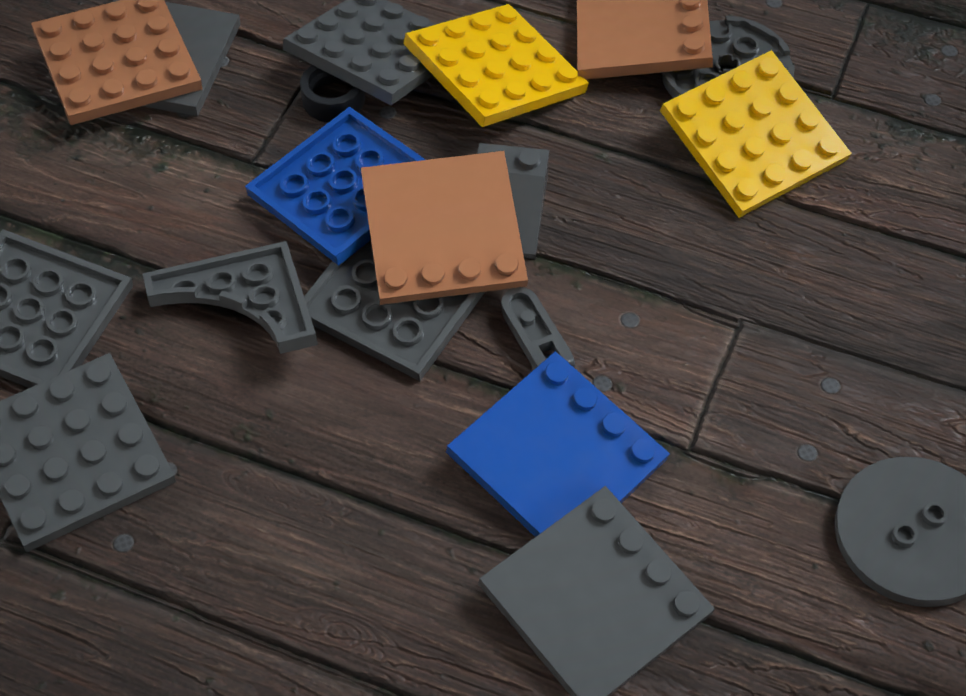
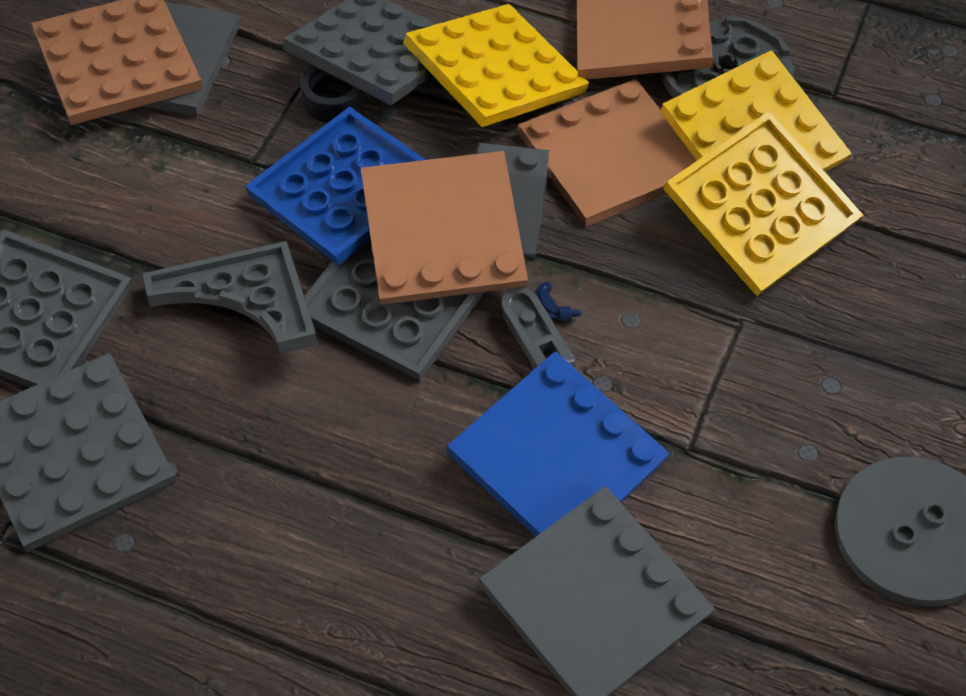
none -> nougat plate [518,79,696,227]
none -> dark blue piece [536,282,582,322]
none -> yellow plate [663,111,863,296]

